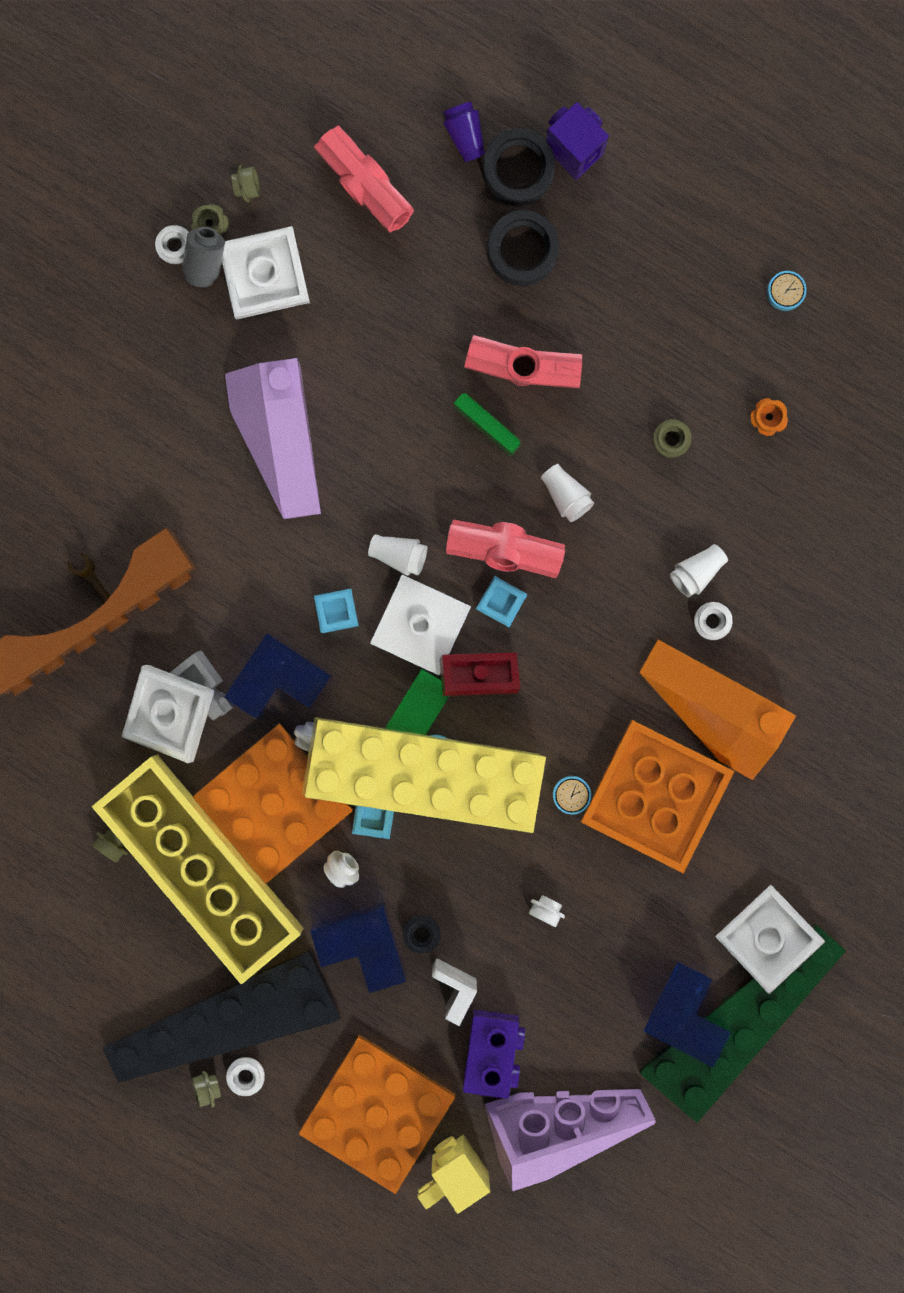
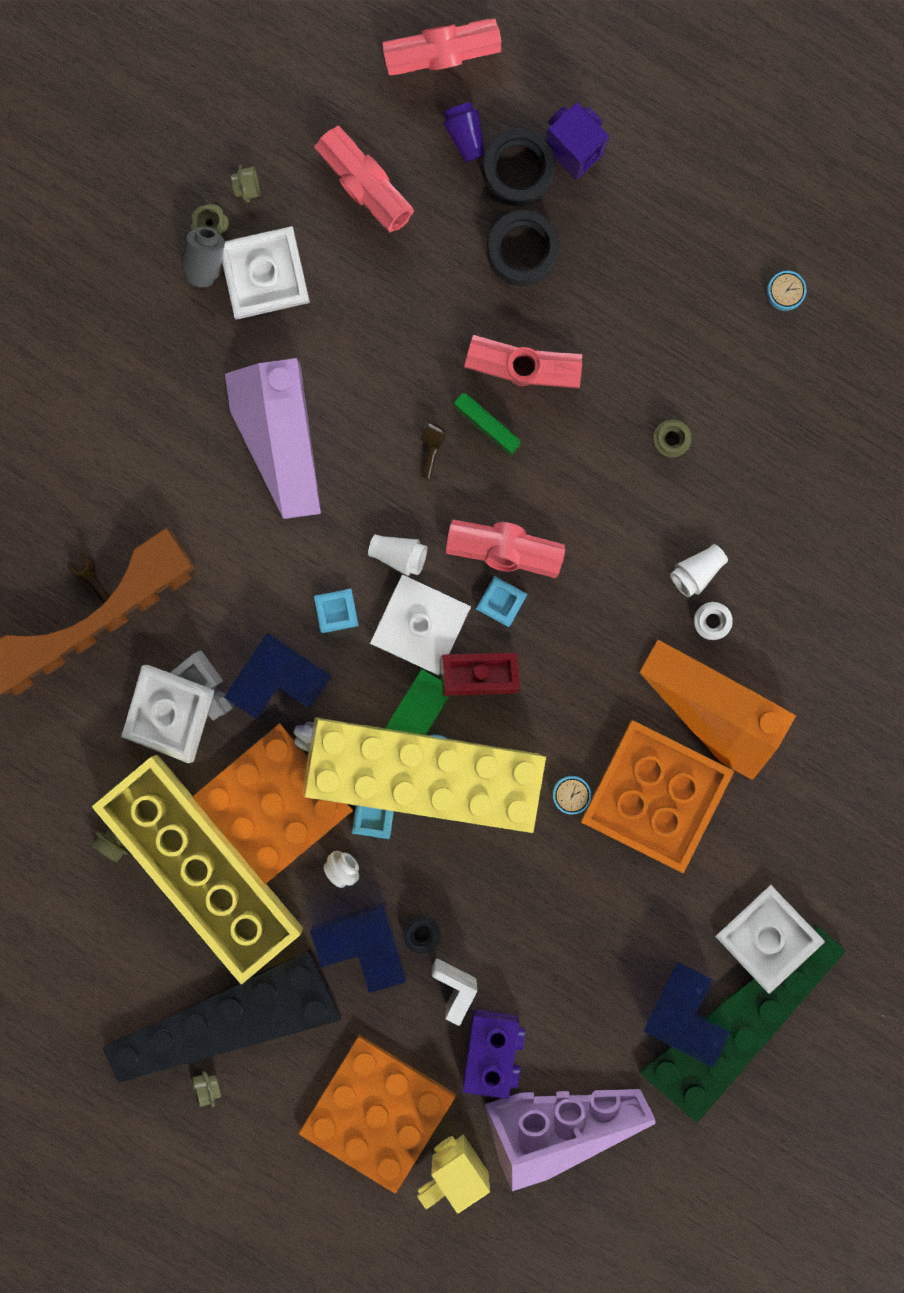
white plate [155,225,189,264] -> none
white plate [226,1057,265,1096] -> none
white plate [529,895,565,927] -> none
white cone [541,464,594,522] -> none
orange plate [750,398,788,436] -> none
none -> coral piece [383,18,502,76]
none -> dark brown hand [420,423,445,479]

